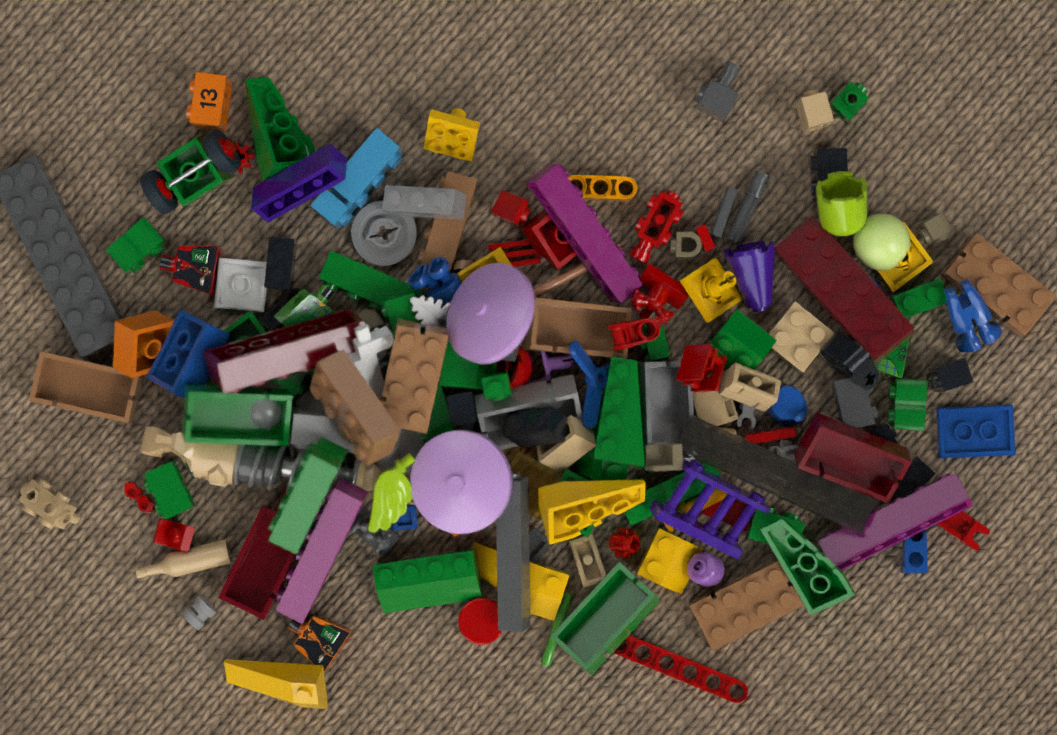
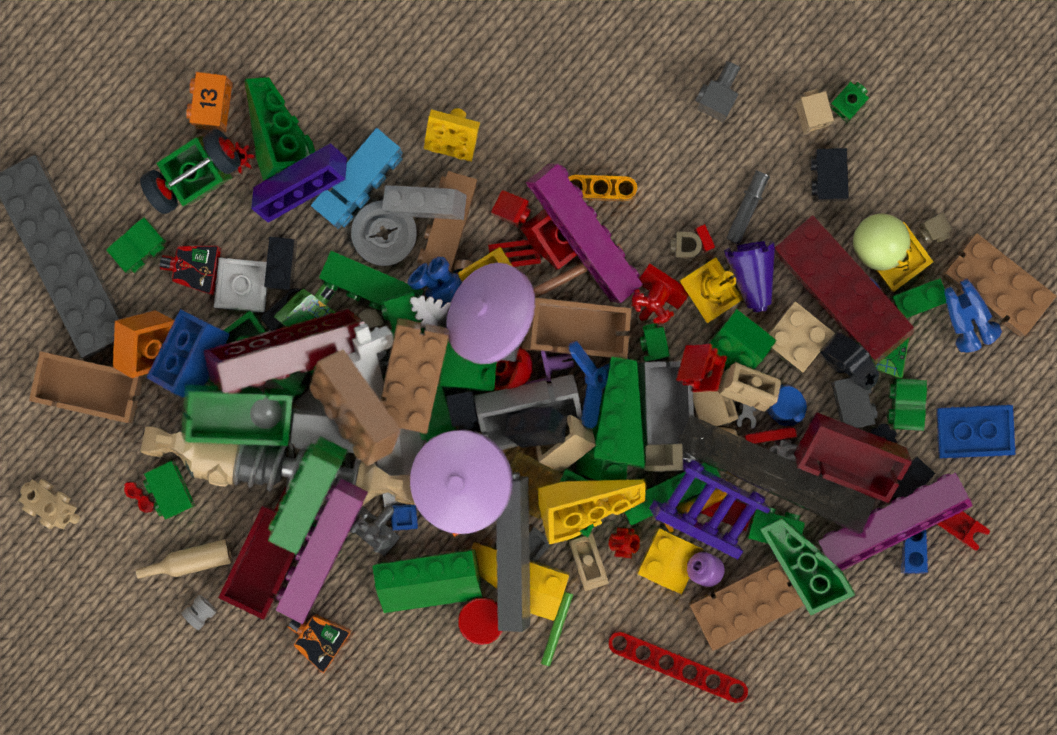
red bracket [153,518,195,552] -> none
yellow wedge [224,659,328,709] -> none
lime animal [368,453,416,533] -> none
green brick [481,370,513,401] -> none
green piece [550,562,660,676] -> none
red piece [608,318,660,351] -> none
red brick [629,190,684,264] -> none
dark grey tile [710,187,738,239] -> none
lime cylinder [816,171,868,236] -> none
black brick [926,358,974,392] -> none

